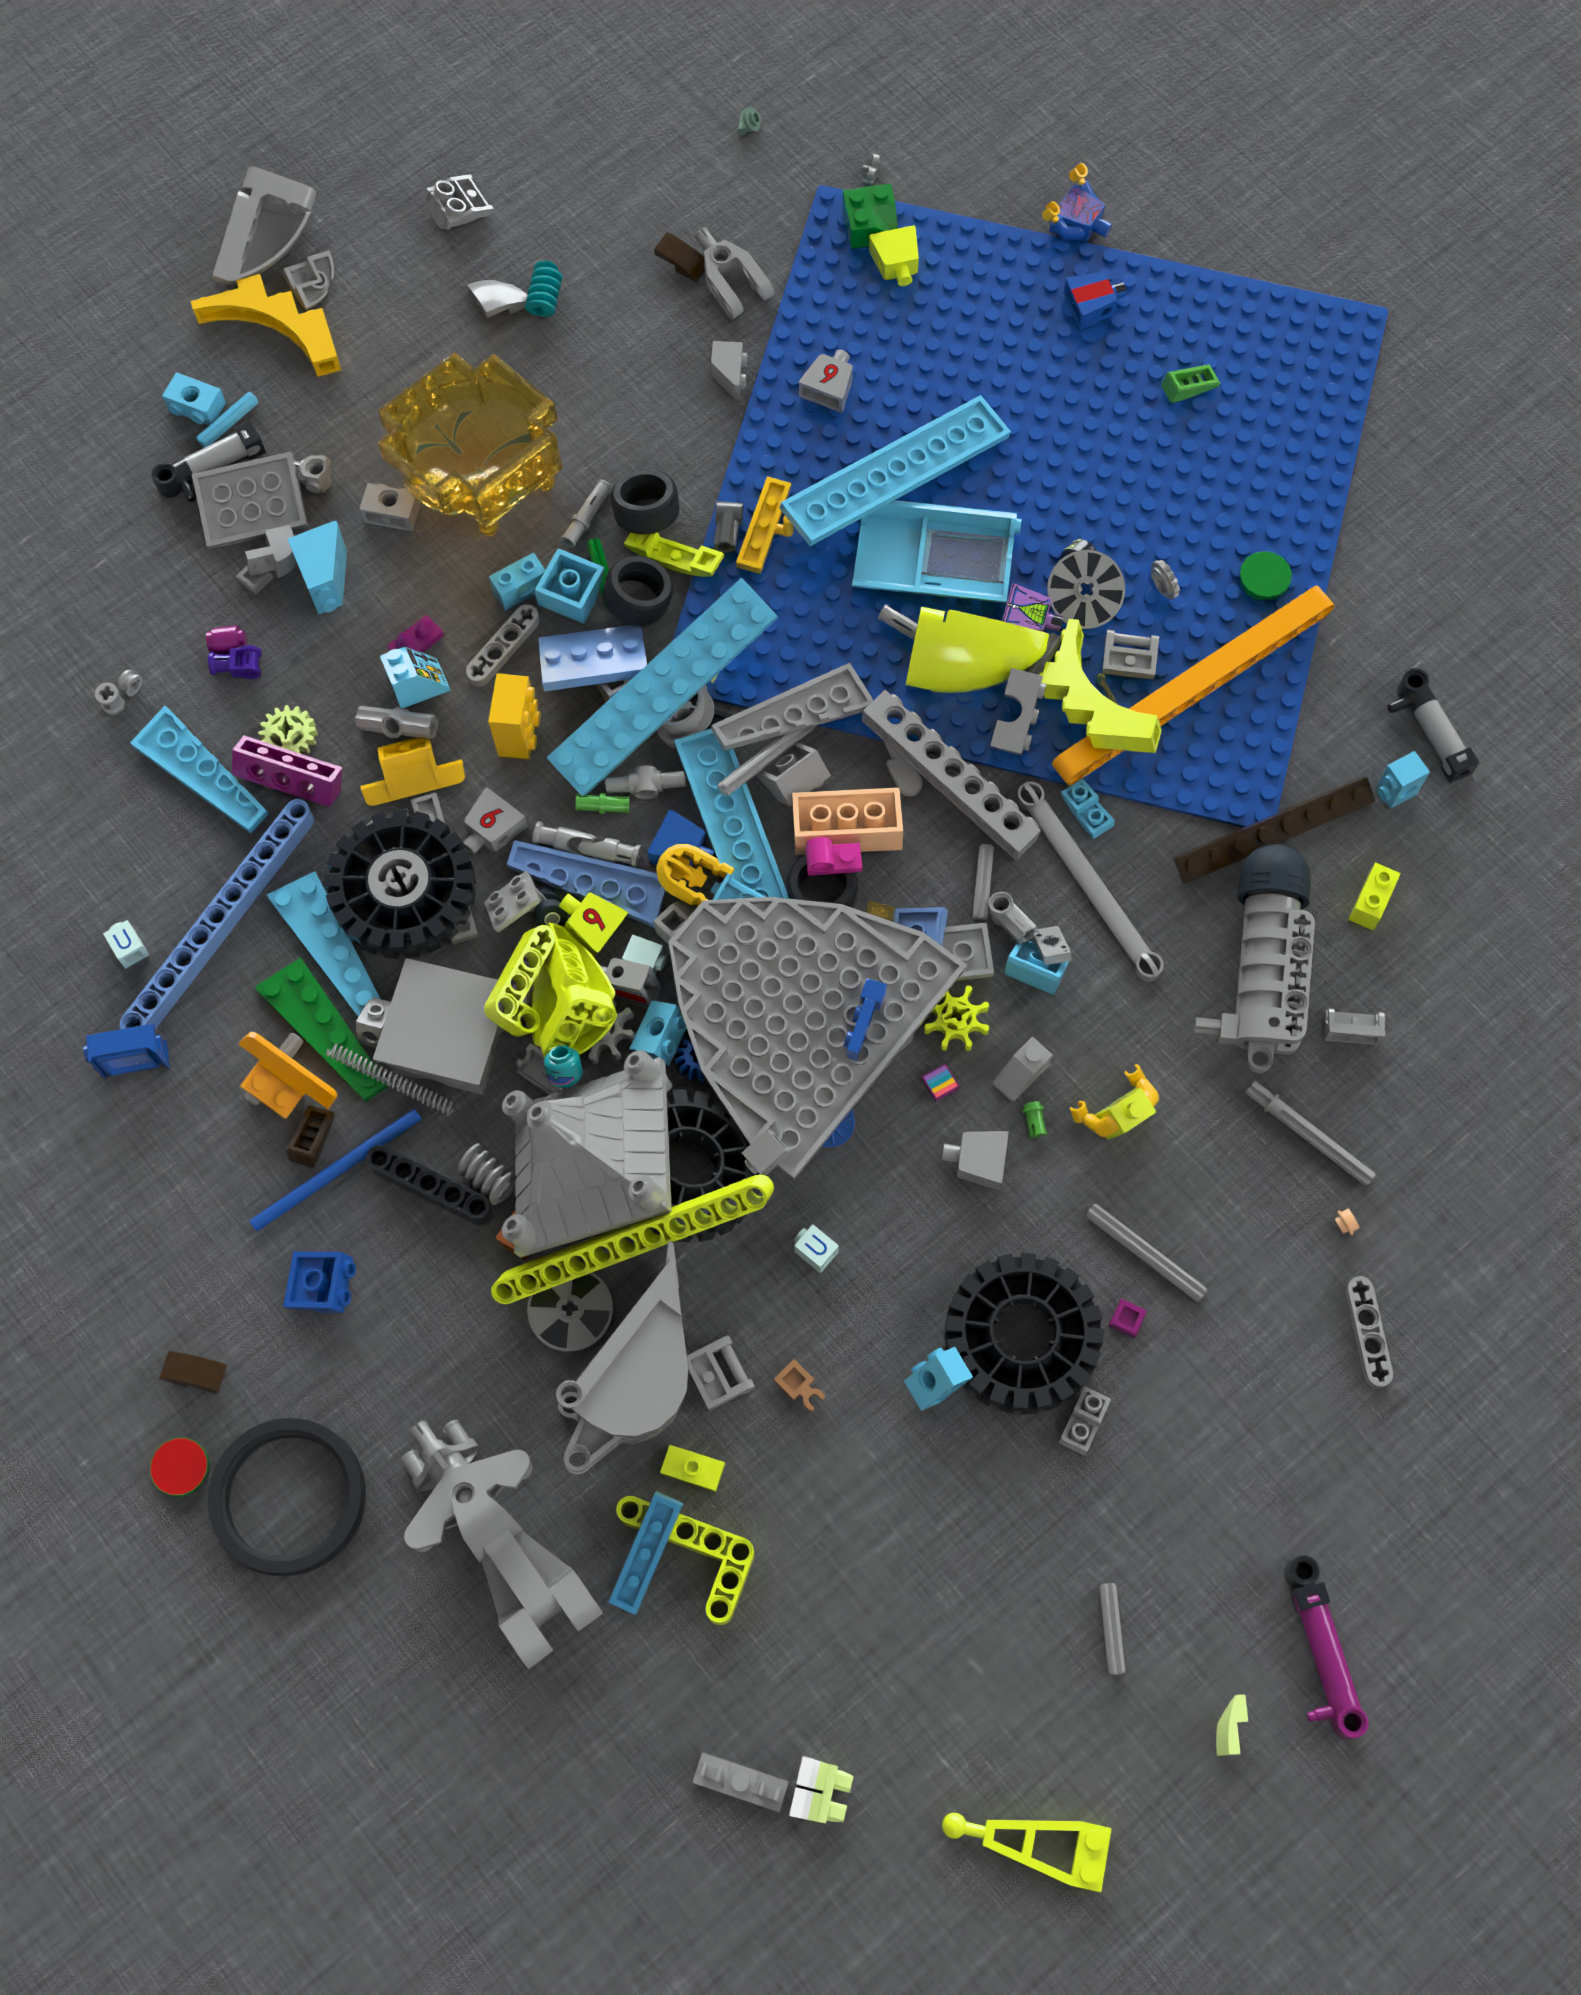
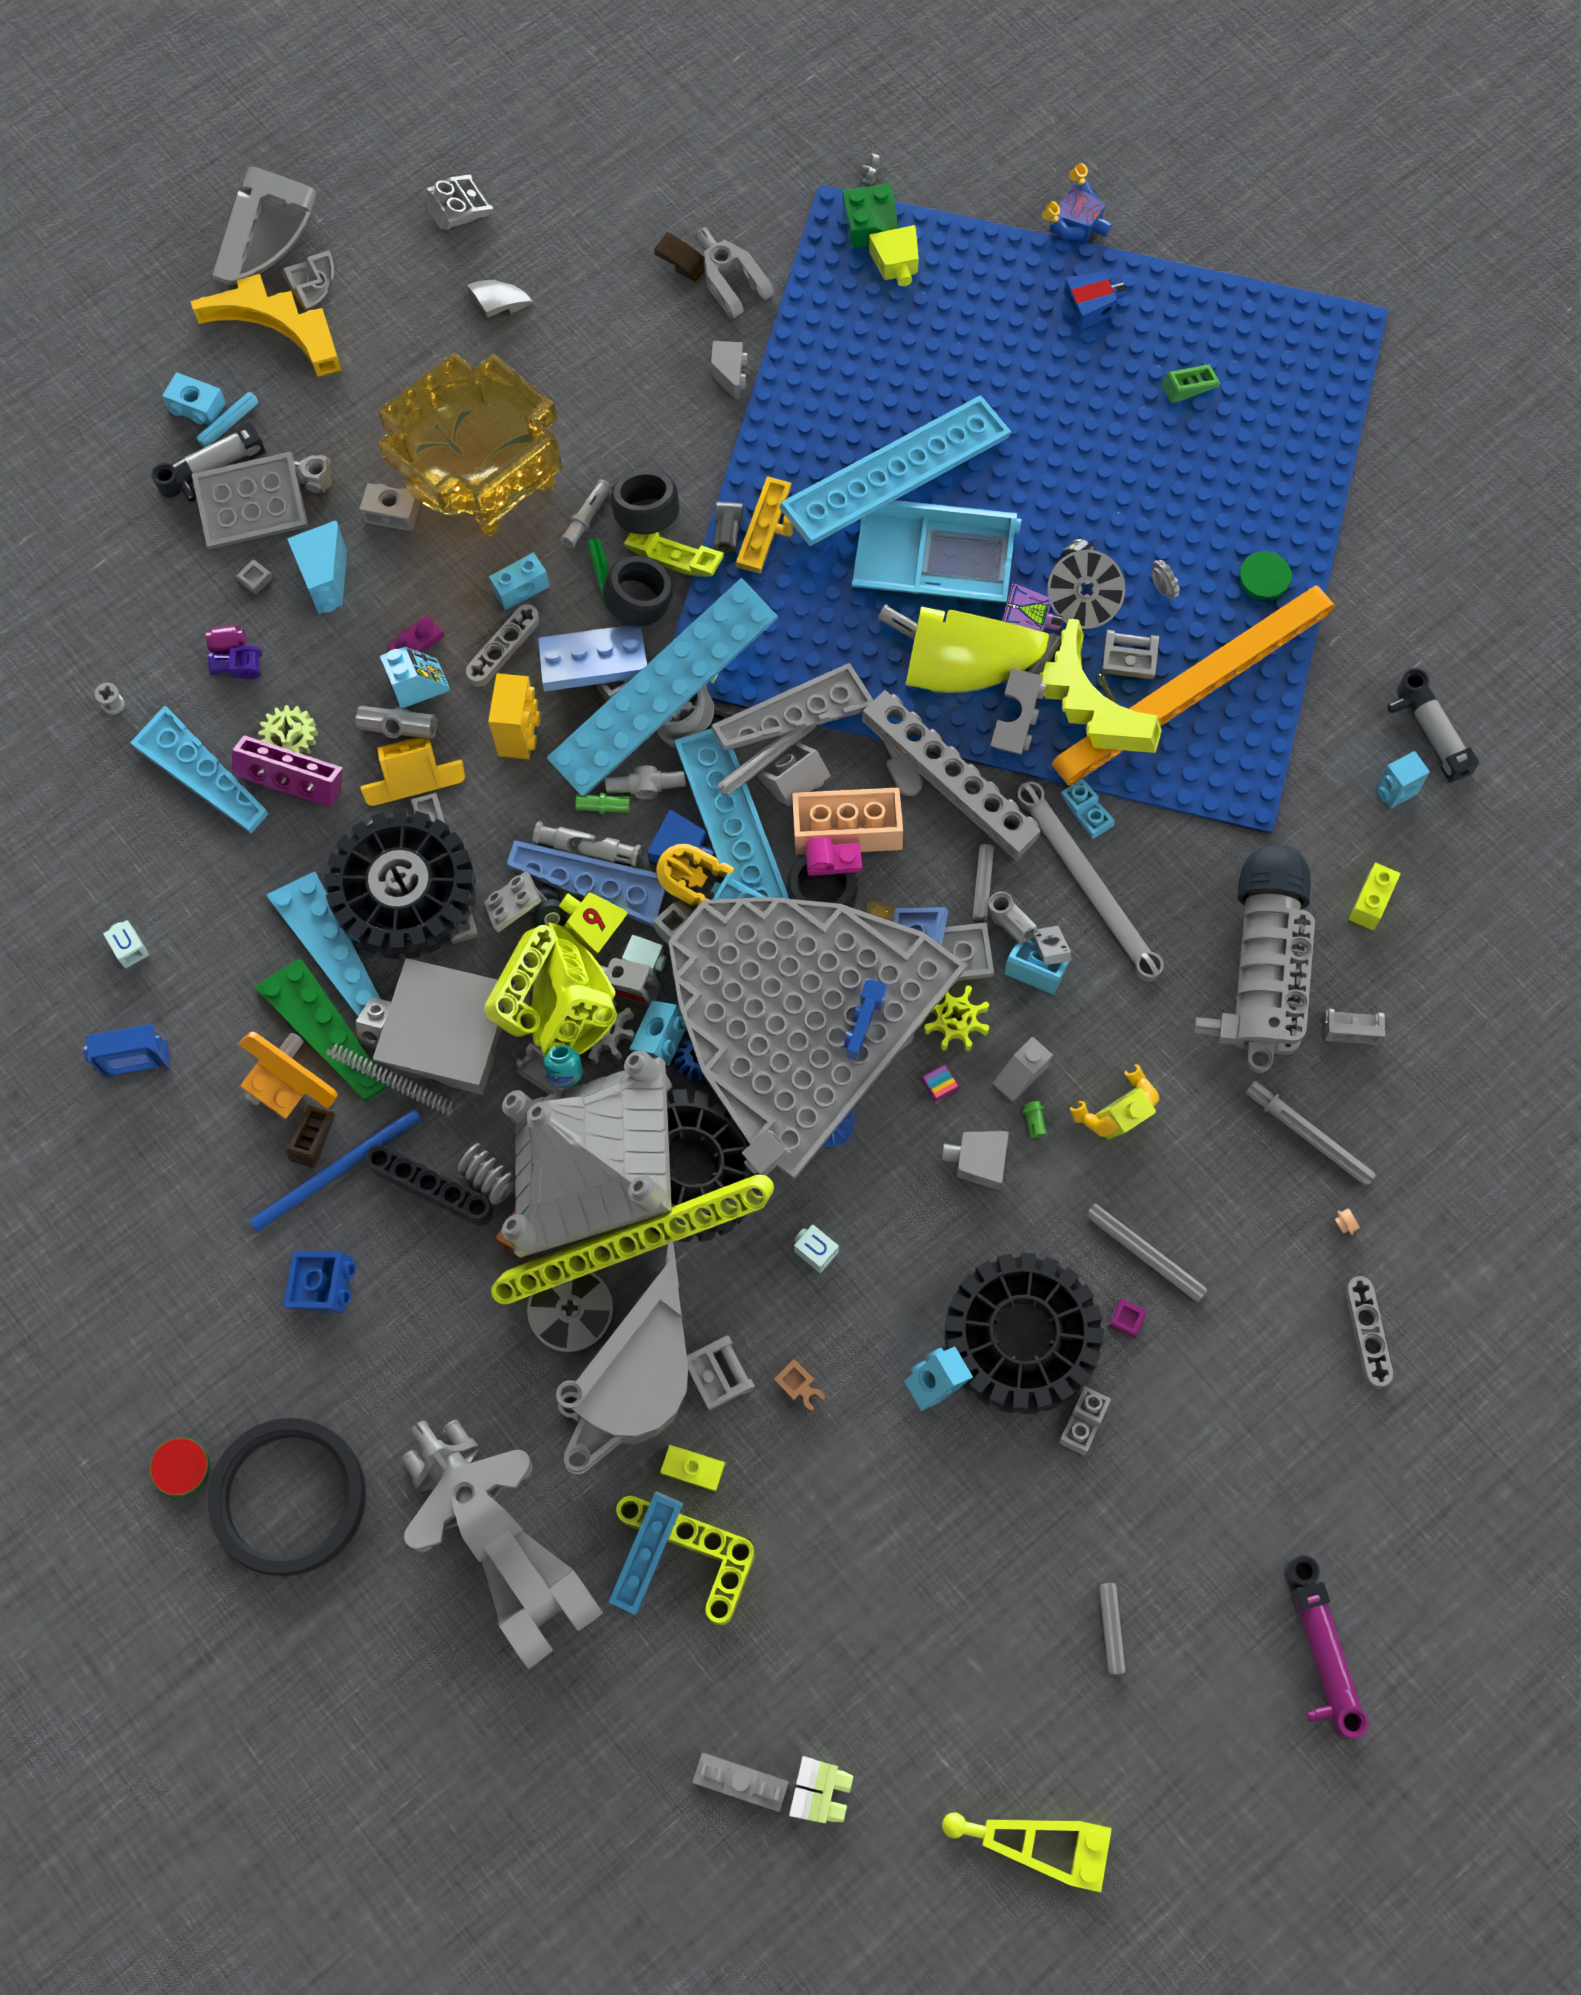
light grey bush [117,670,142,696] -> none
medium blue beam [119,799,314,1030] -> none
dark brown slope [159,1351,227,1394] -> none
light grey brick [245,525,296,578] -> none
light grey torso [463,787,528,854] -> none
teal piece [524,260,563,317] -> none
medium azure slope [535,548,605,624] -> none
sand green plate [737,107,761,136] -> none
light grey torso [799,350,853,413] -> none
dark brown plate [1173,777,1376,883] -> none
yellowish green slope [1216,1695,1248,1756] -> none

